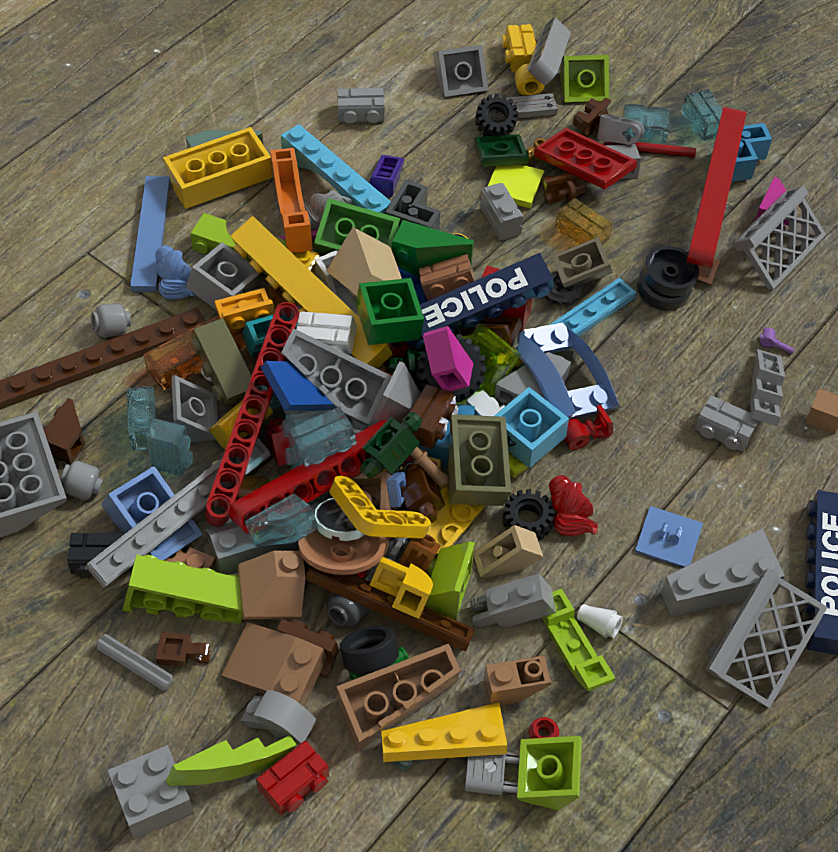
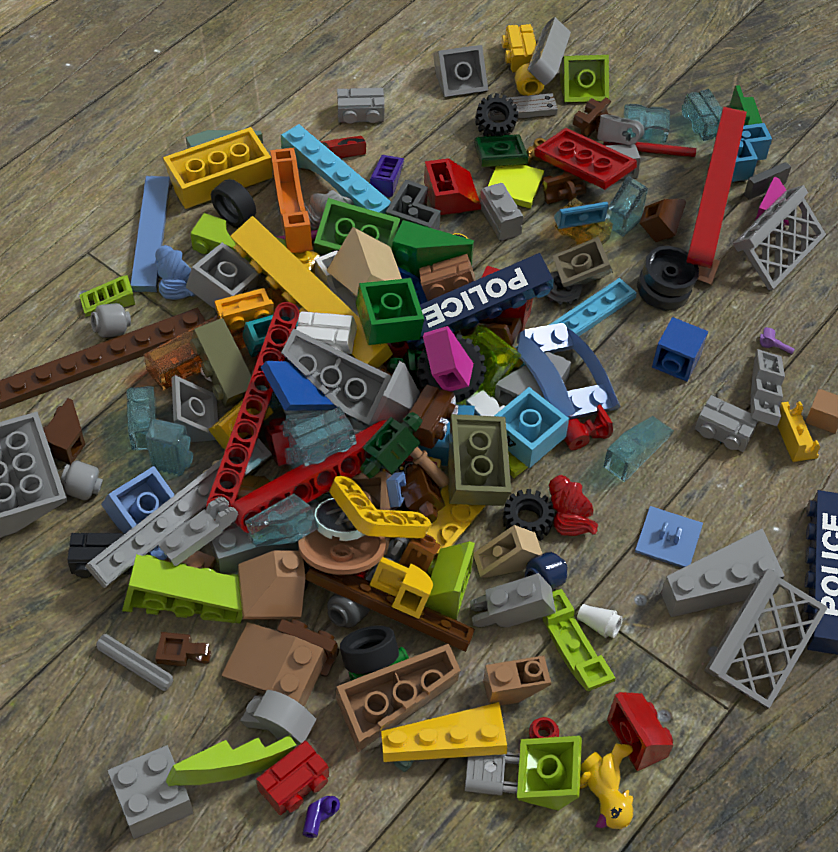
none -> lime slope [79,275,135,317]
none -> light grey hinge [157,496,239,566]
none -> black tyre [210,179,256,228]
none -> dark purple arm [302,796,340,838]
none -> red slope [320,136,366,158]
none -> red slope [424,158,481,215]
none -> dark blue head [525,552,568,590]
none -> dark azure slope [554,202,608,229]
none -> yellow animal [580,743,633,829]
none -> clear light blue slope [603,416,674,482]
none -> clear light blue slope [604,176,648,237]
none -> red slope [607,692,673,771]
none -> reddish brown slope [639,199,686,242]
none -> blue head [652,317,709,382]
none -> green panel [730,85,762,126]
none -> dark grey tile [744,162,791,200]
none -> yellow hinge [777,401,820,462]

